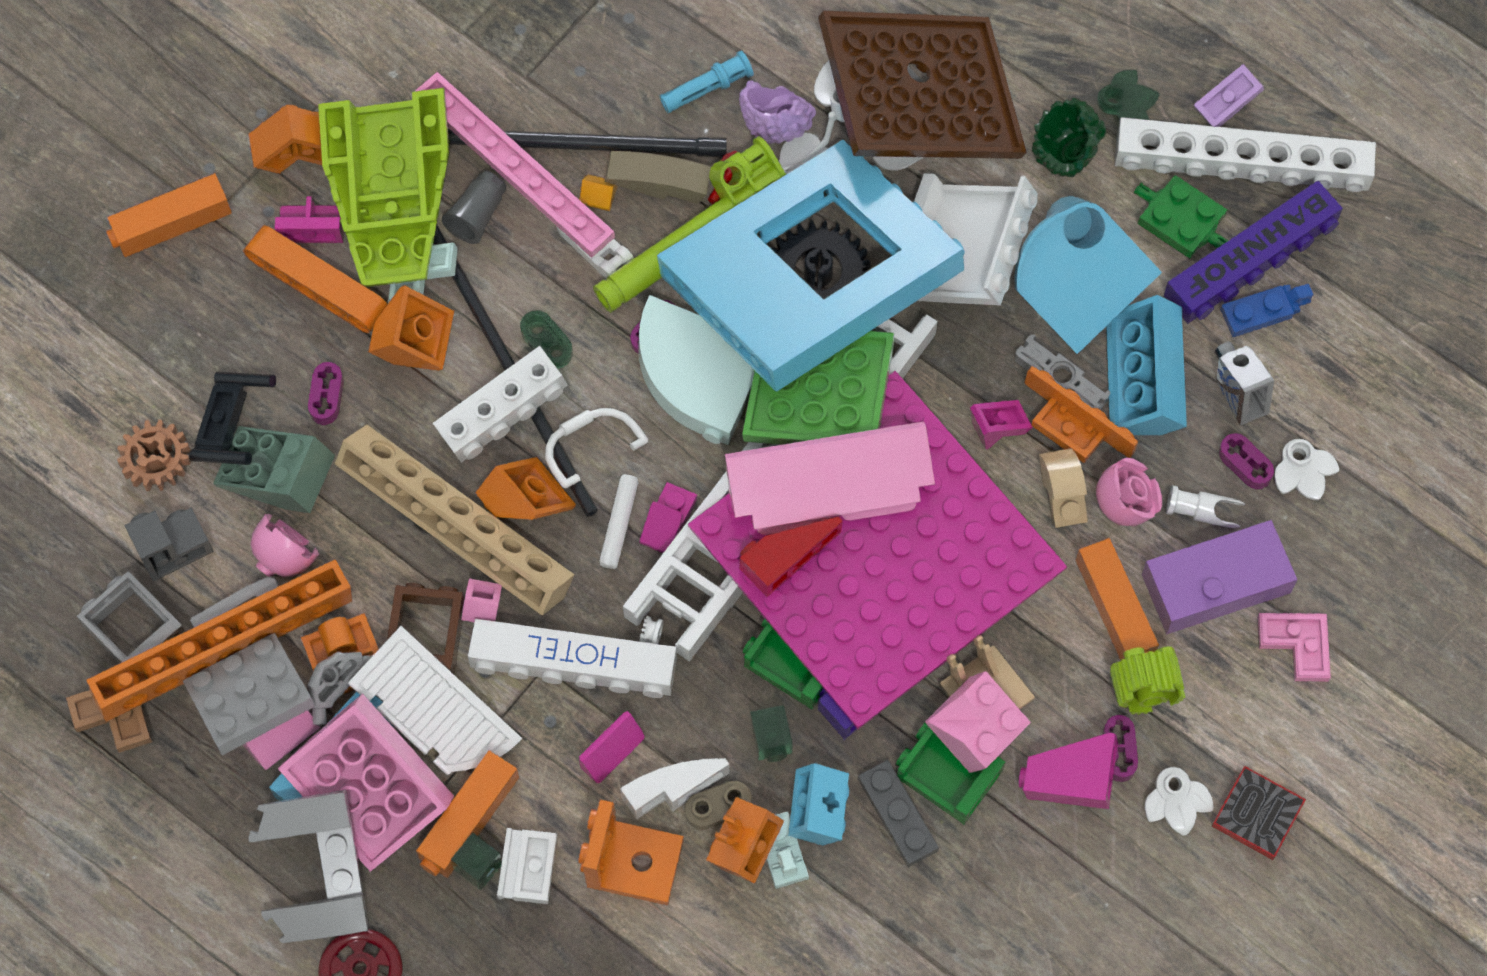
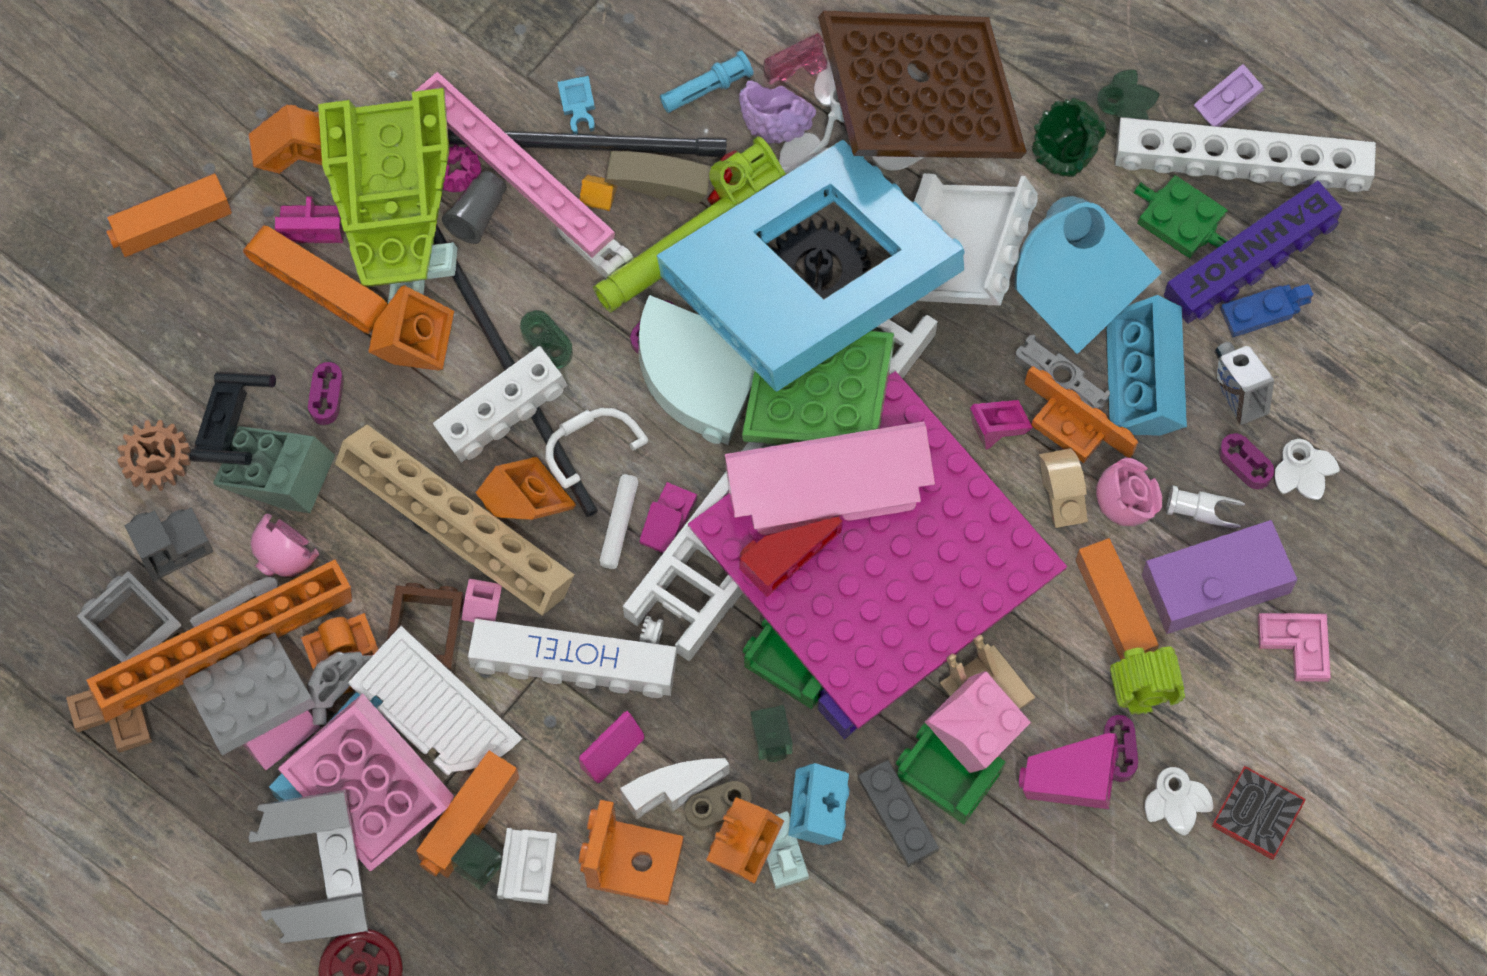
none -> dark pink gear [443,144,481,192]
none -> medium azure plate [557,76,595,134]
none -> clear pink hinge [764,32,828,85]

